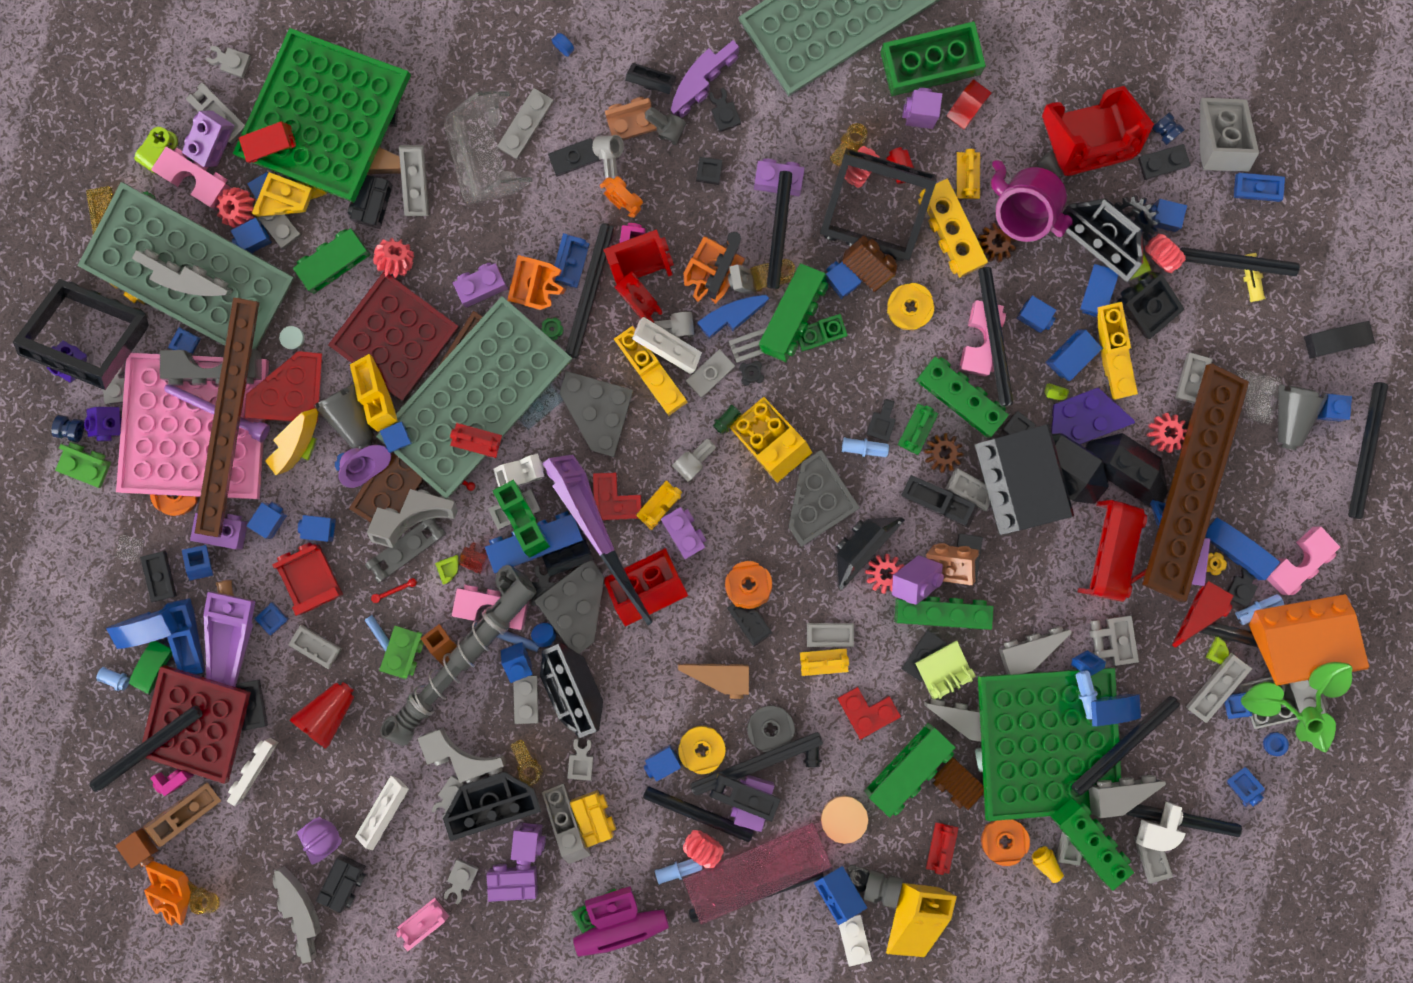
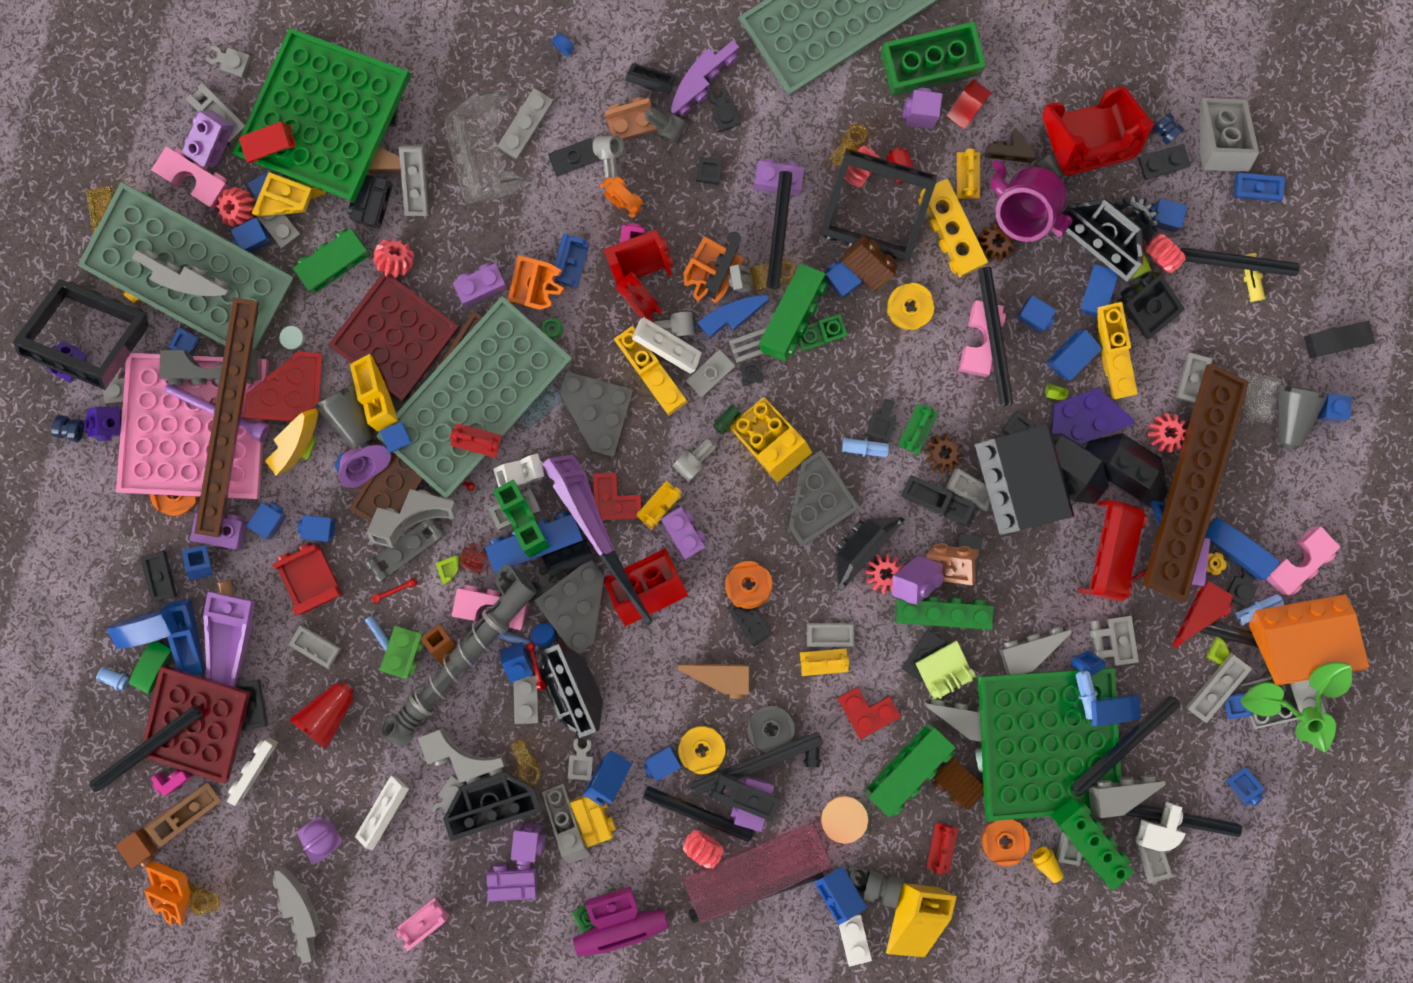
bright green bracket [55,442,111,488] -> none
lime piece [134,127,178,174] -> none
blue tile [254,602,289,636] -> none
black brick [316,854,367,913] -> none
light grey plate [444,859,479,905] -> none
black axle [565,223,614,358] -> none
light blue axle [655,859,703,885] -> none
green brick [915,356,1009,438] -> none
blue tile [1263,732,1289,756] -> none
black axle [1348,382,1388,519] -> none
none -> red hinge [526,642,546,690]
none -> blue hinge [582,750,632,806]
none -> dark brown slope [985,128,1036,163]

